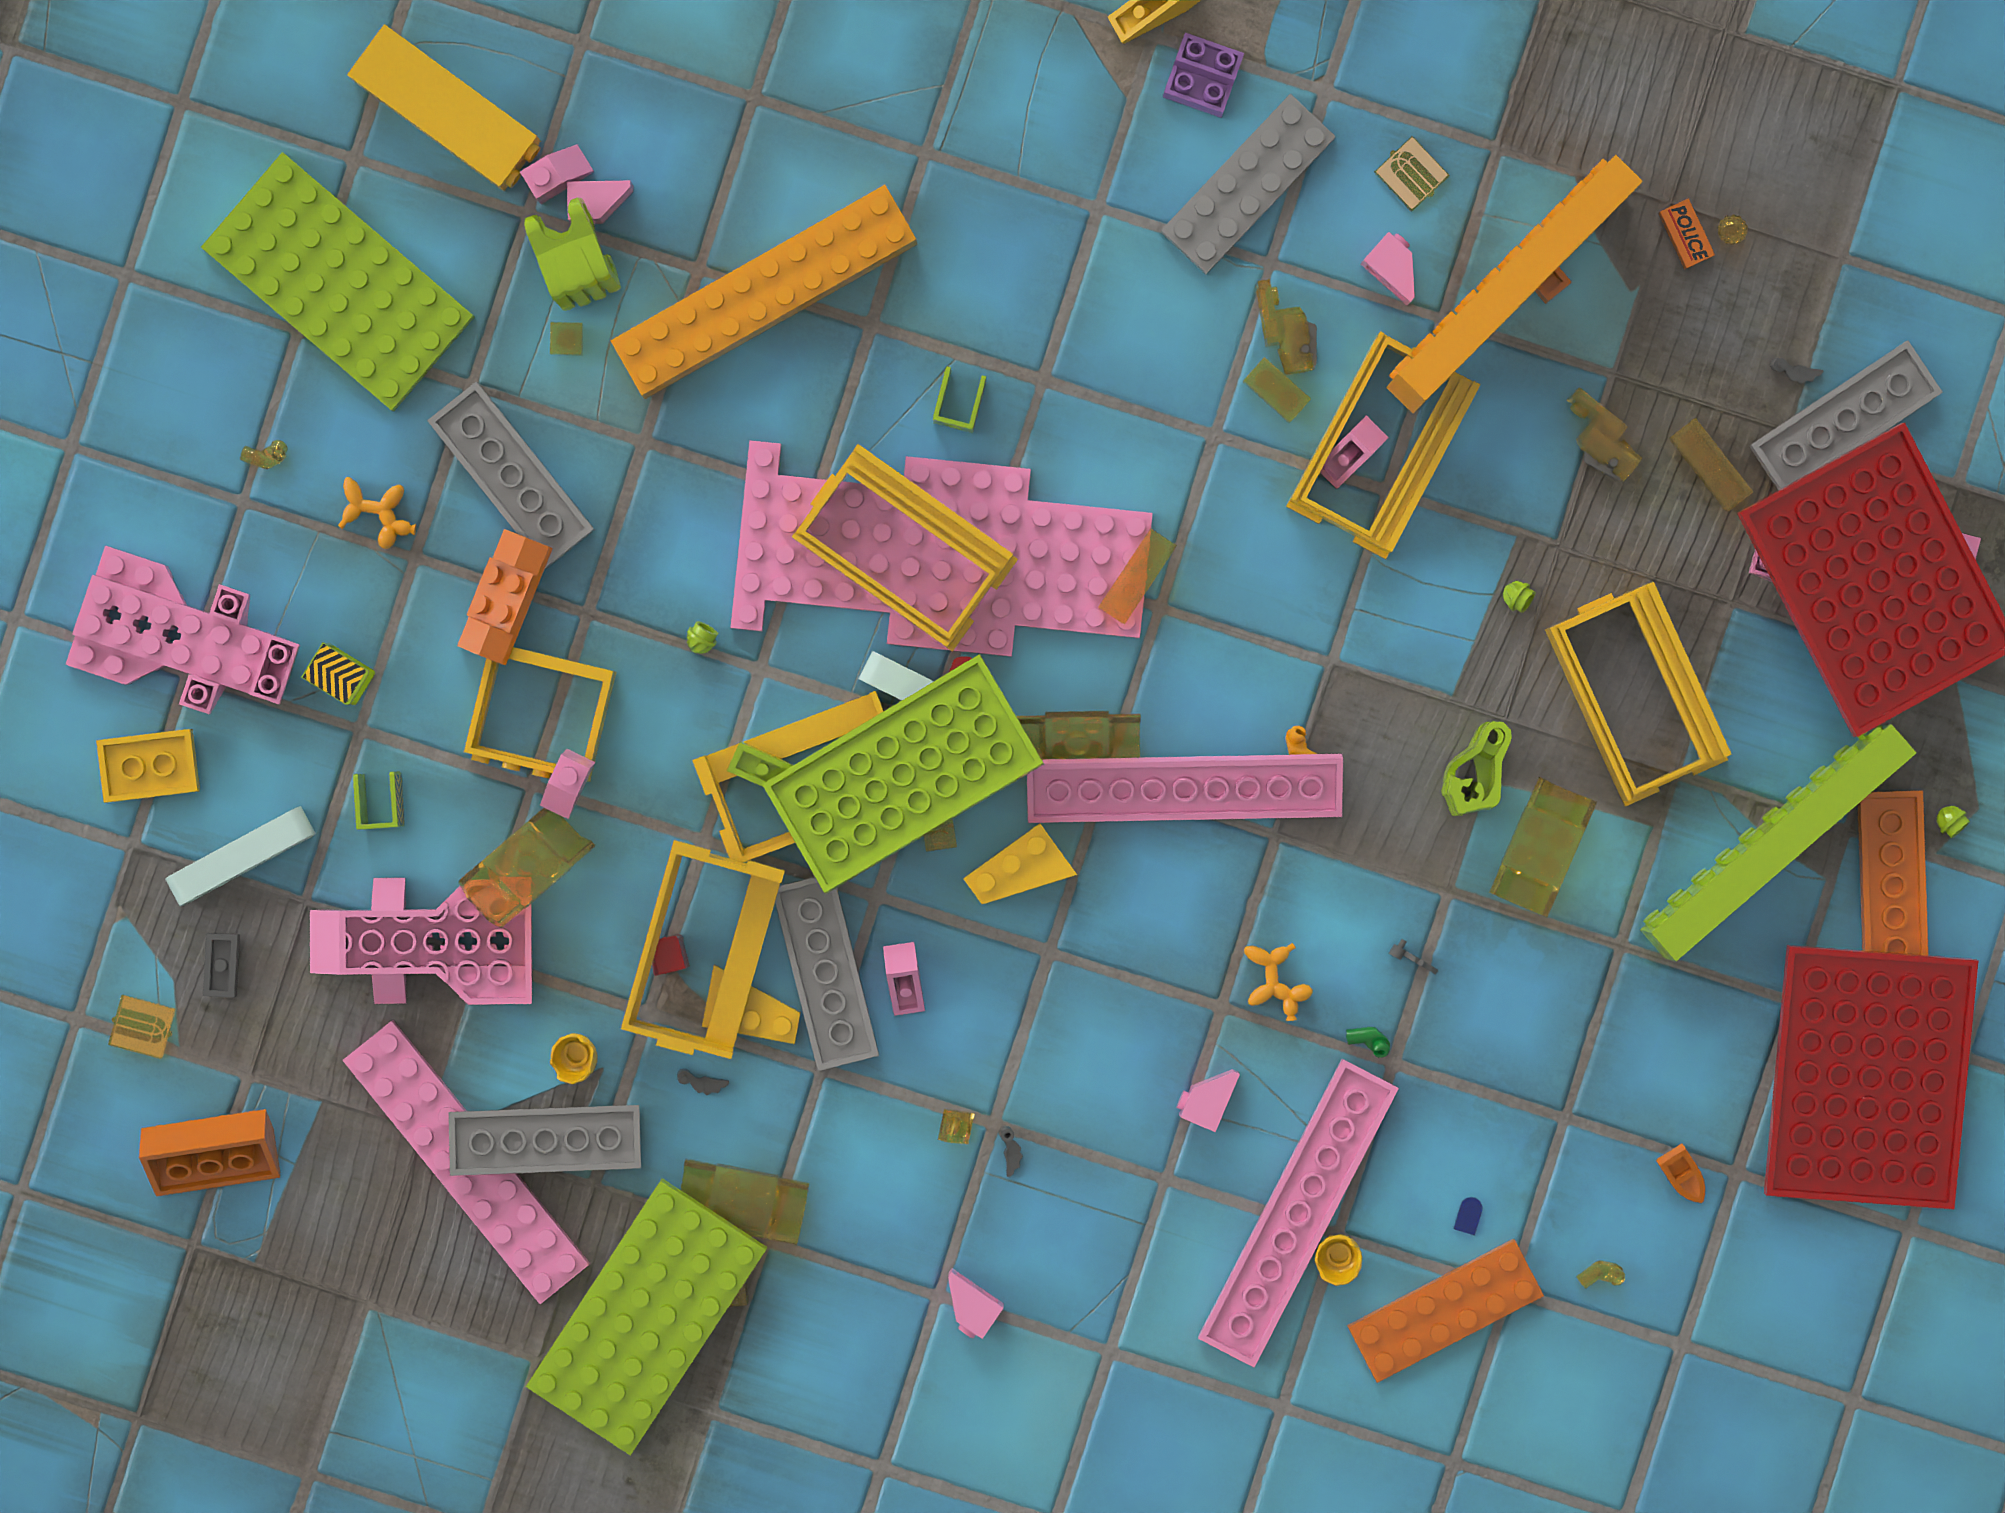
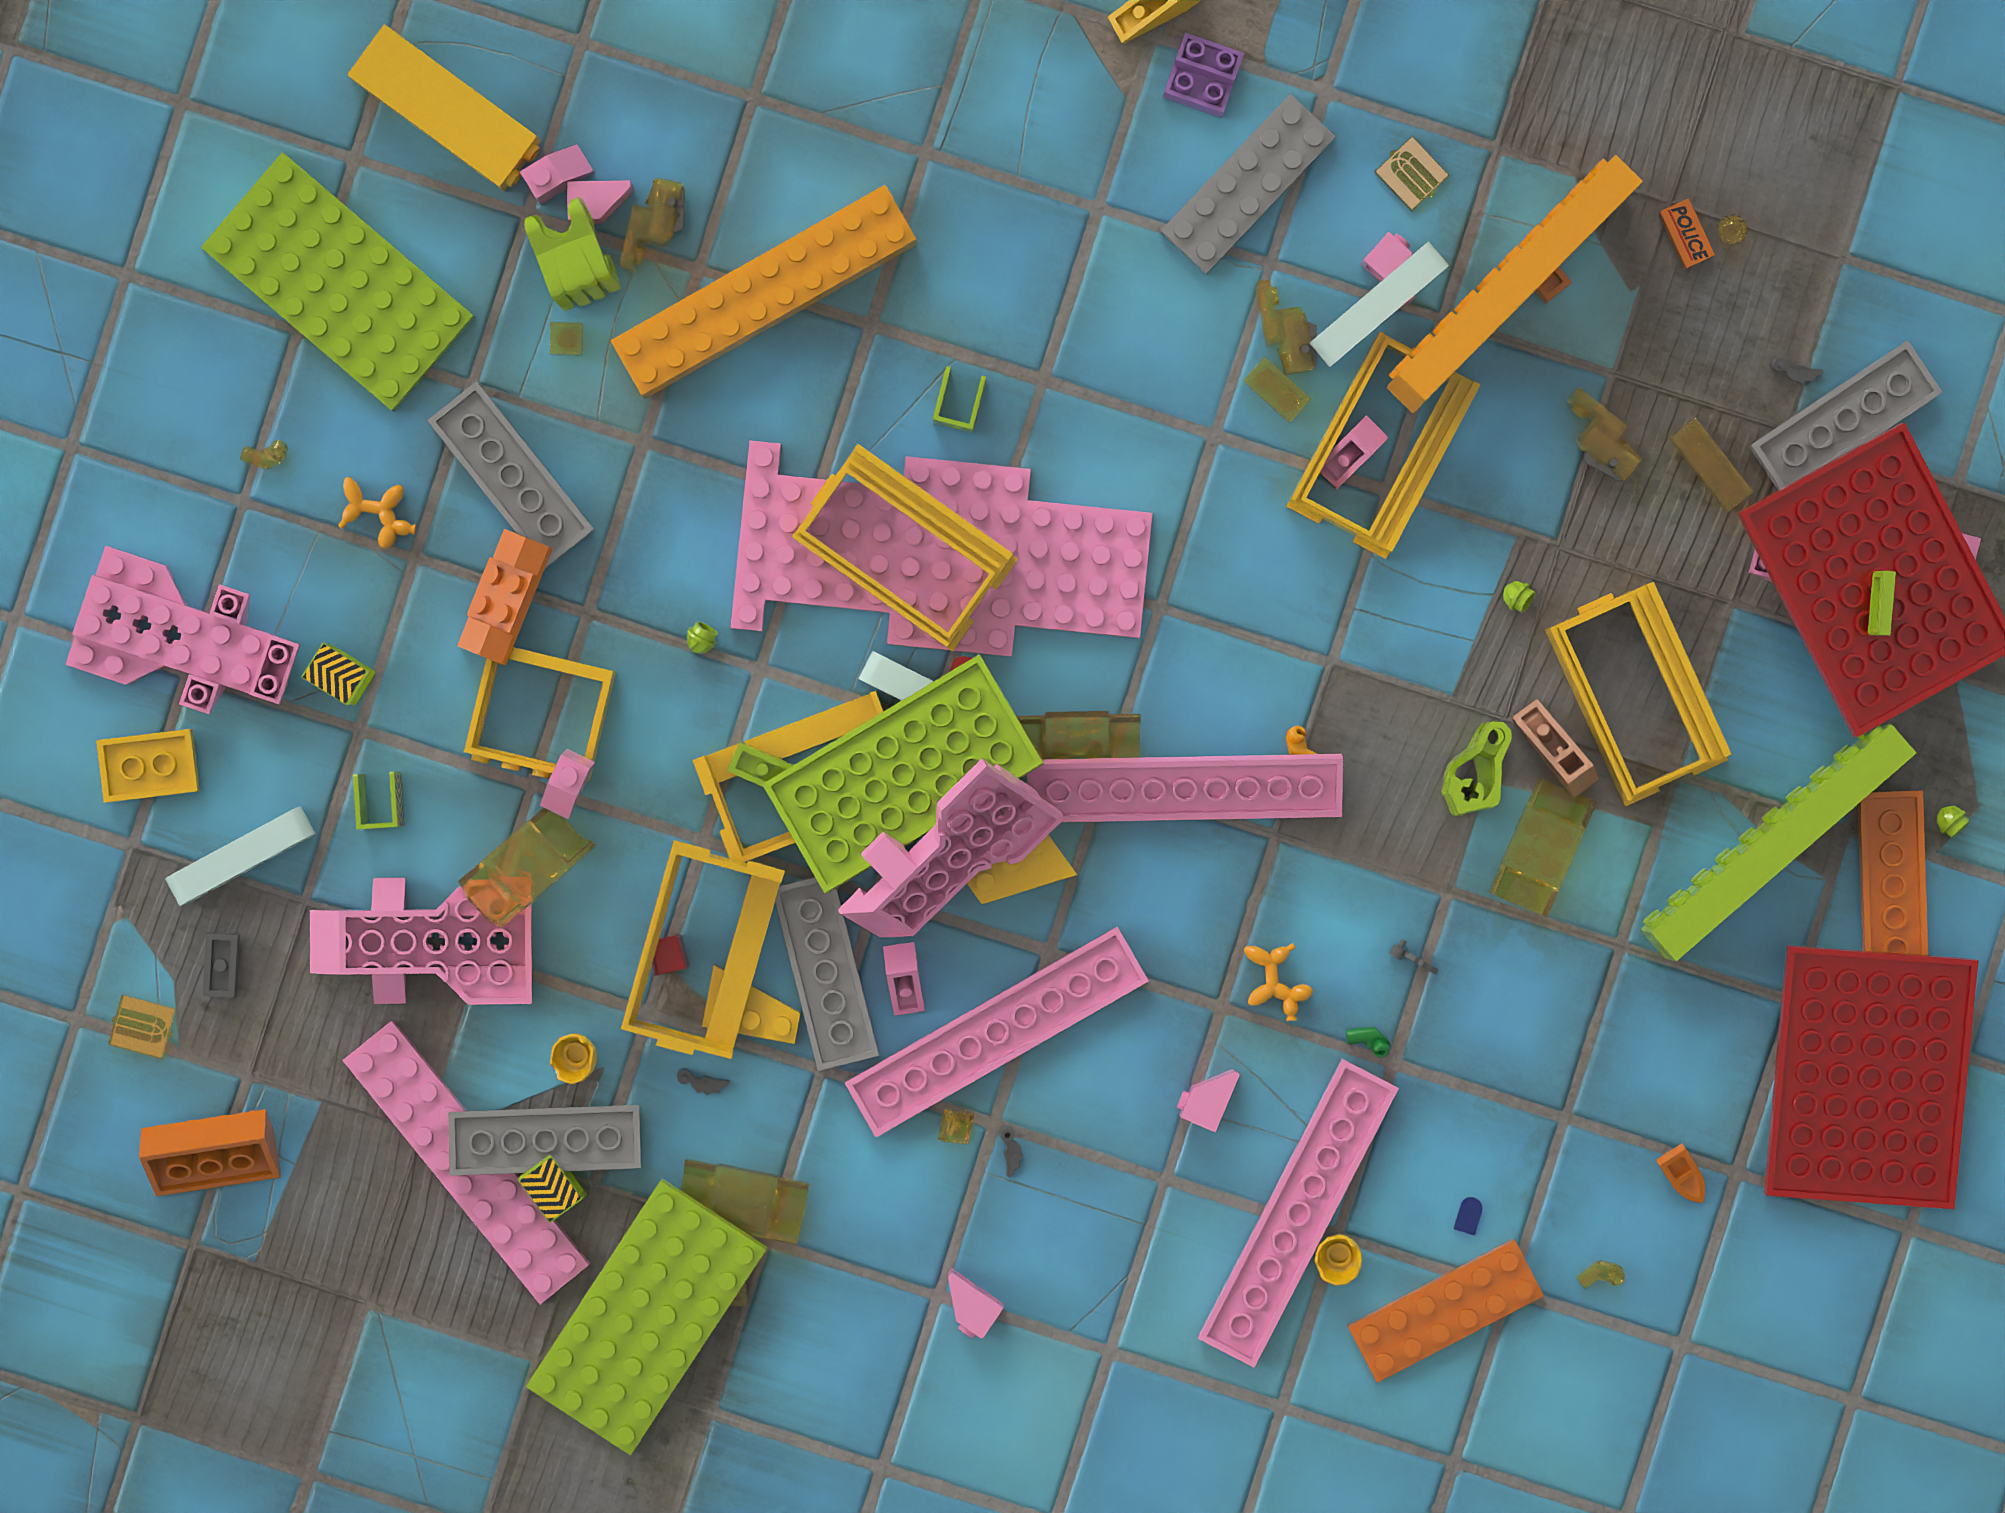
clear yellow plate [1098,529,1177,625] -> none
none -> piece [518,1155,587,1223]
none -> clear yellow plate [619,178,685,273]
none -> bright pink piece [838,759,1065,938]
none -> bright pink plate [845,926,1149,1137]
none -> light aqua beam [1310,242,1449,367]
none -> nougat slope [1512,699,1599,798]
none -> lime tile [1868,571,1896,636]

